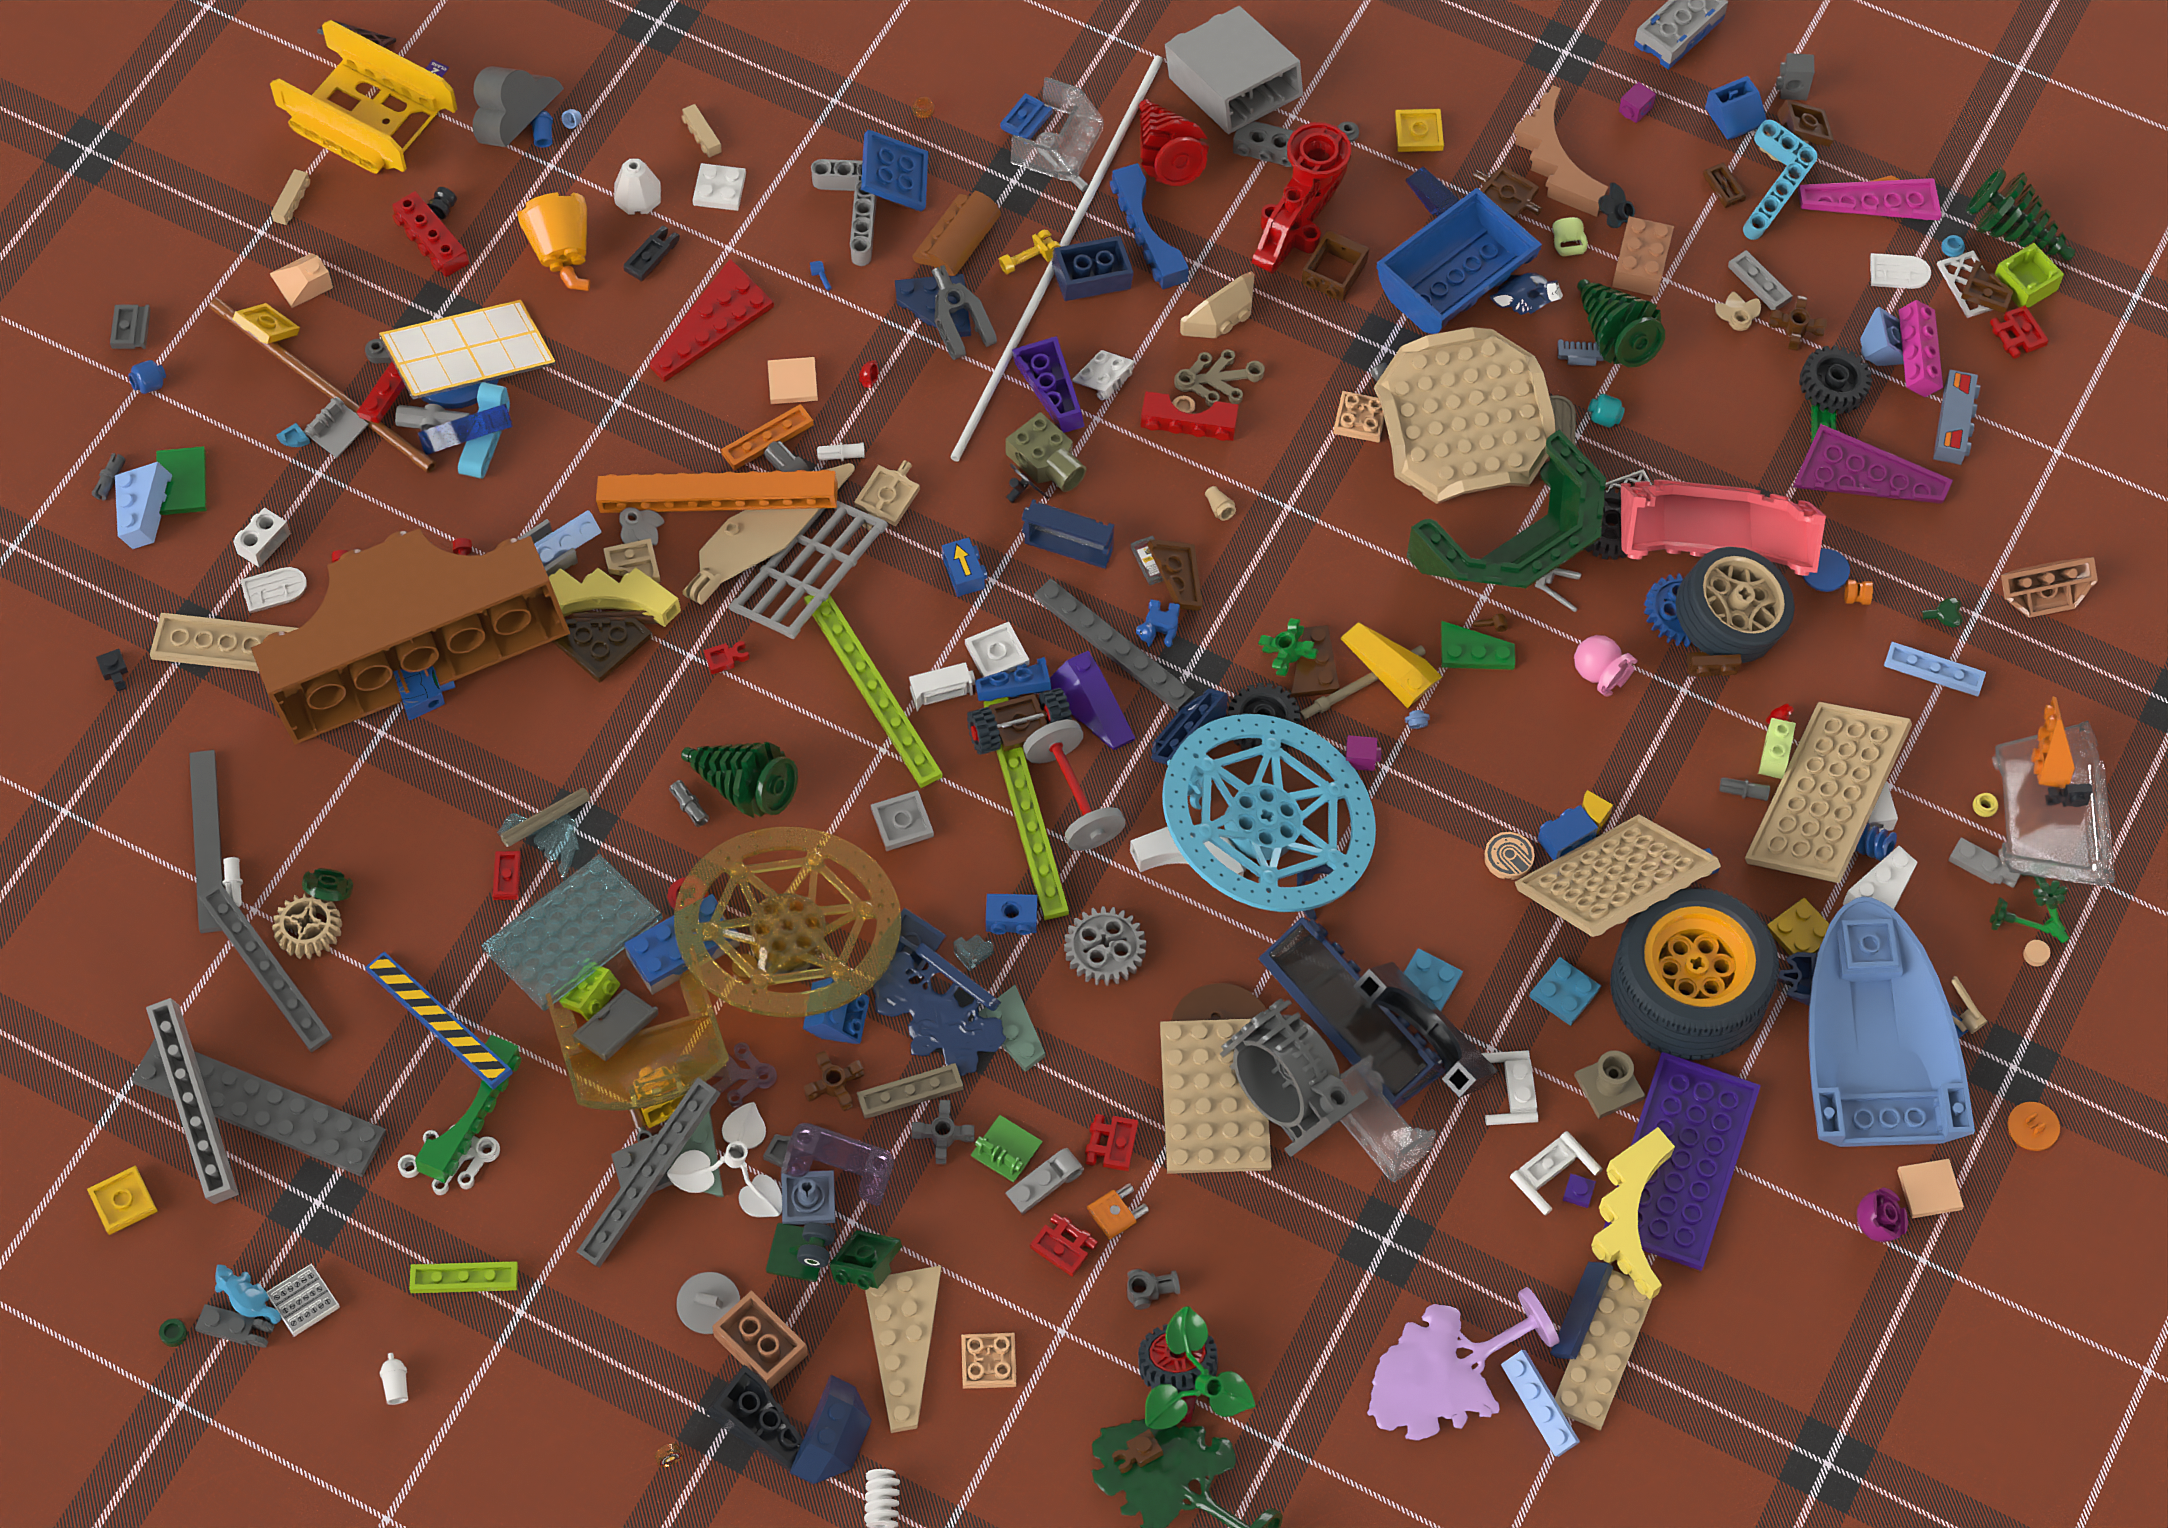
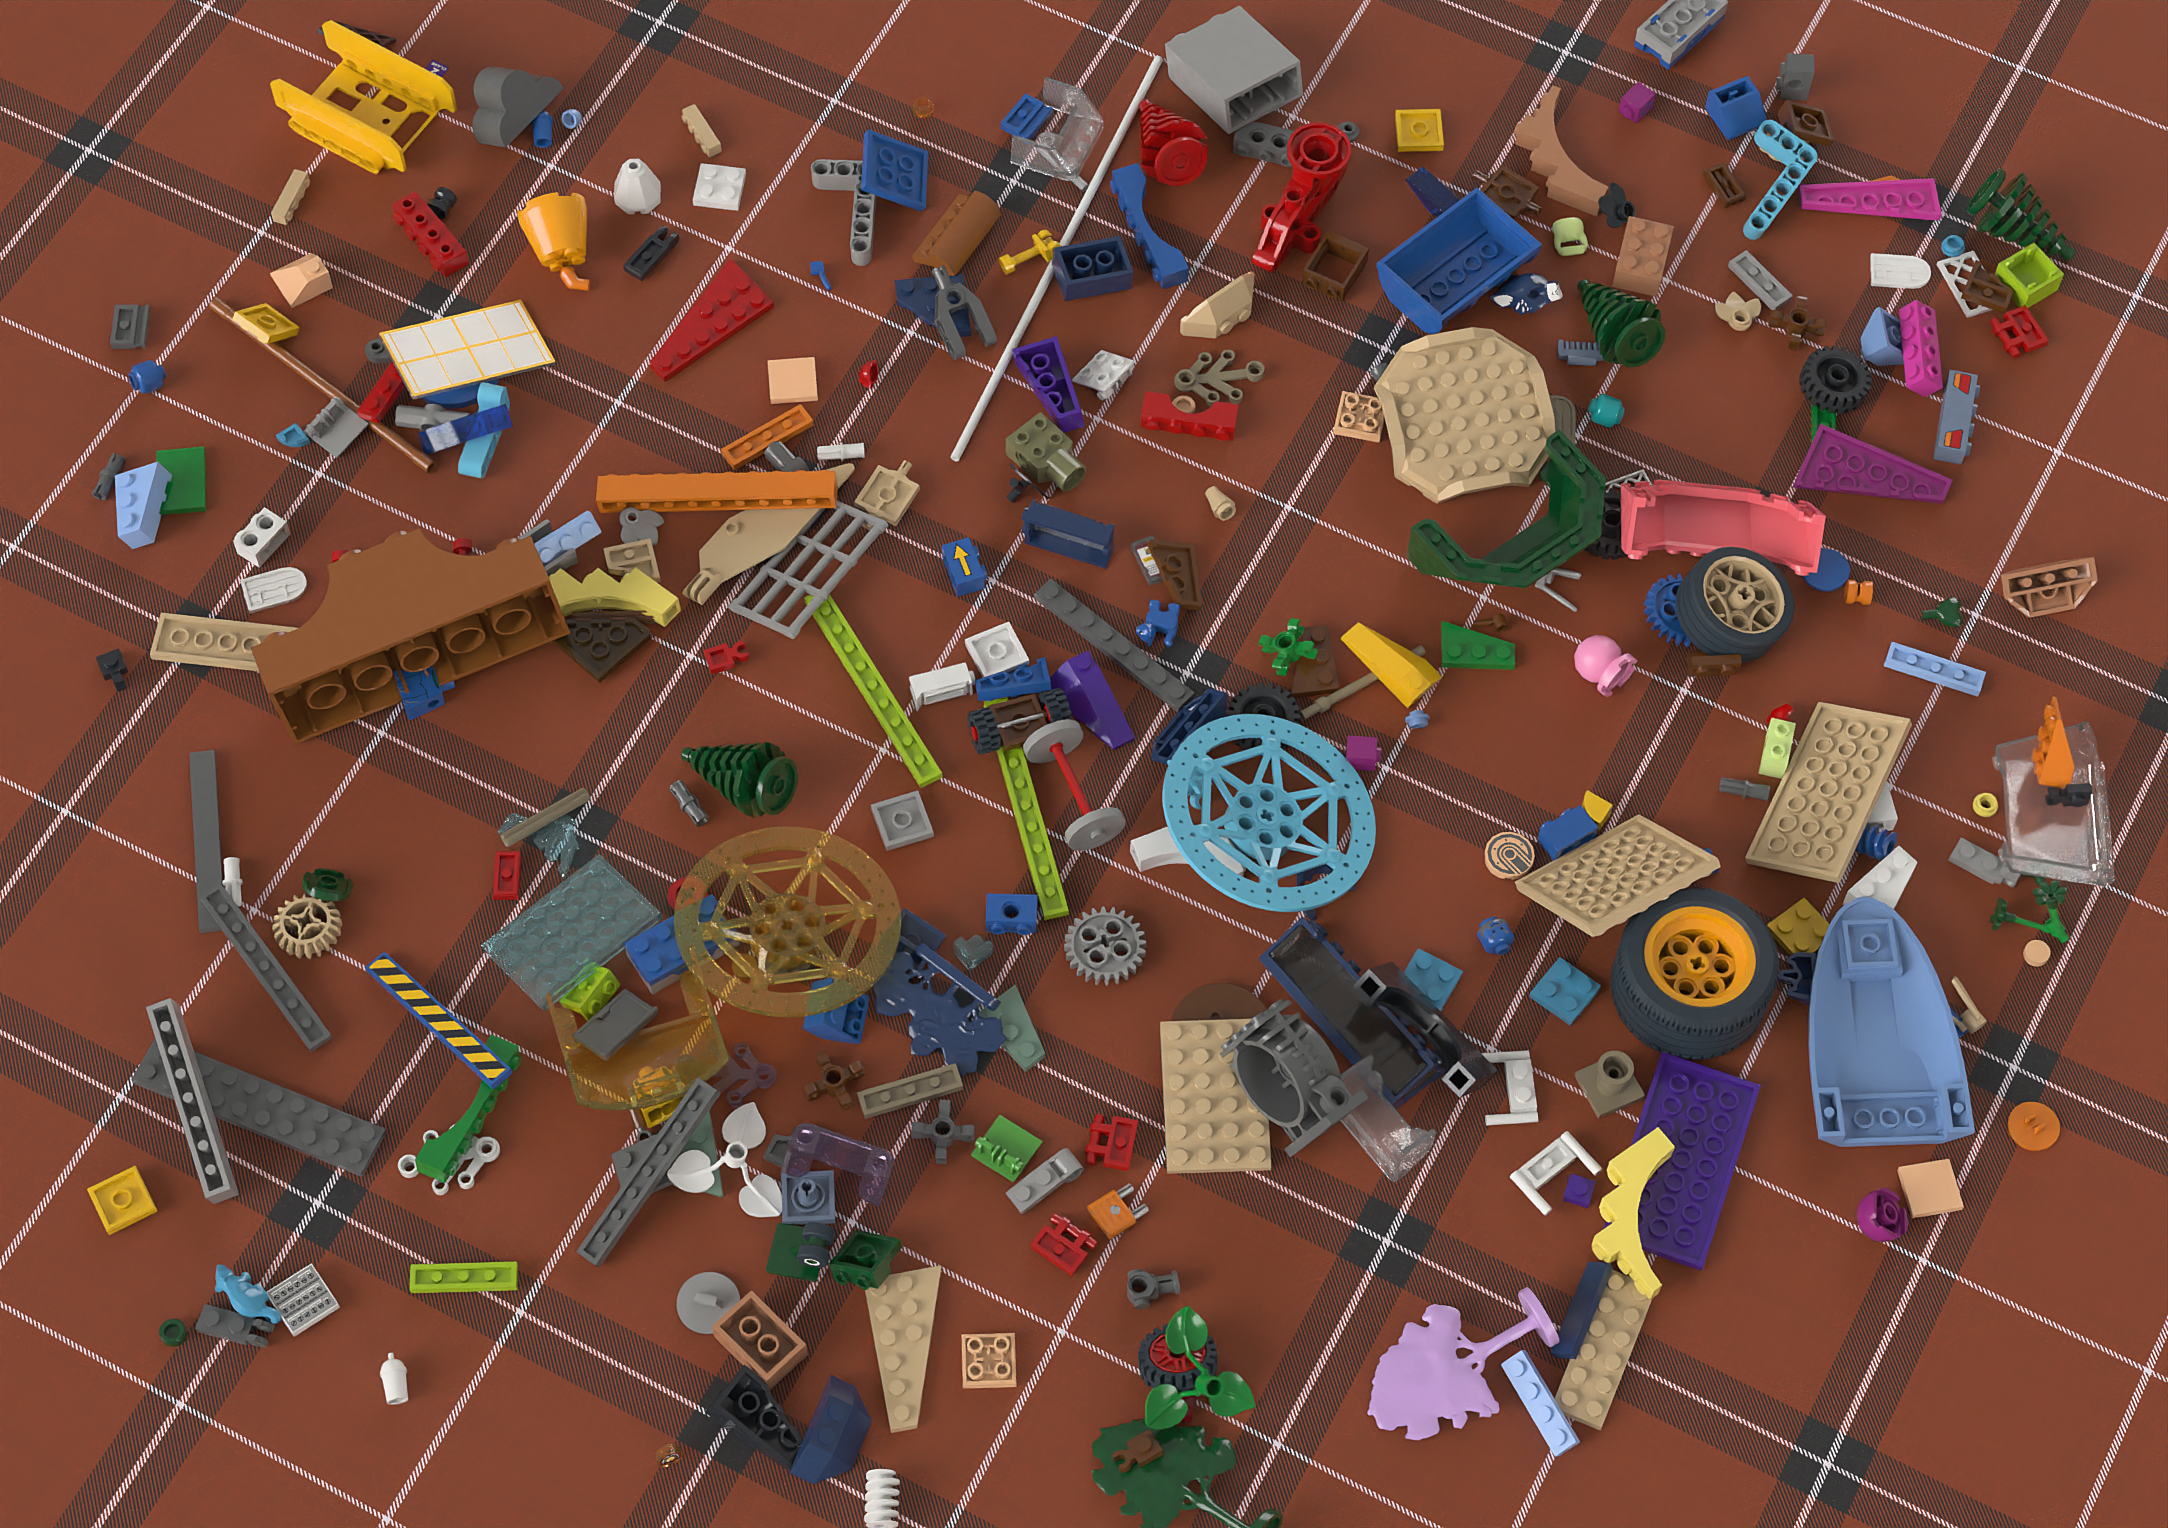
none -> blue head [1477,916,1514,956]

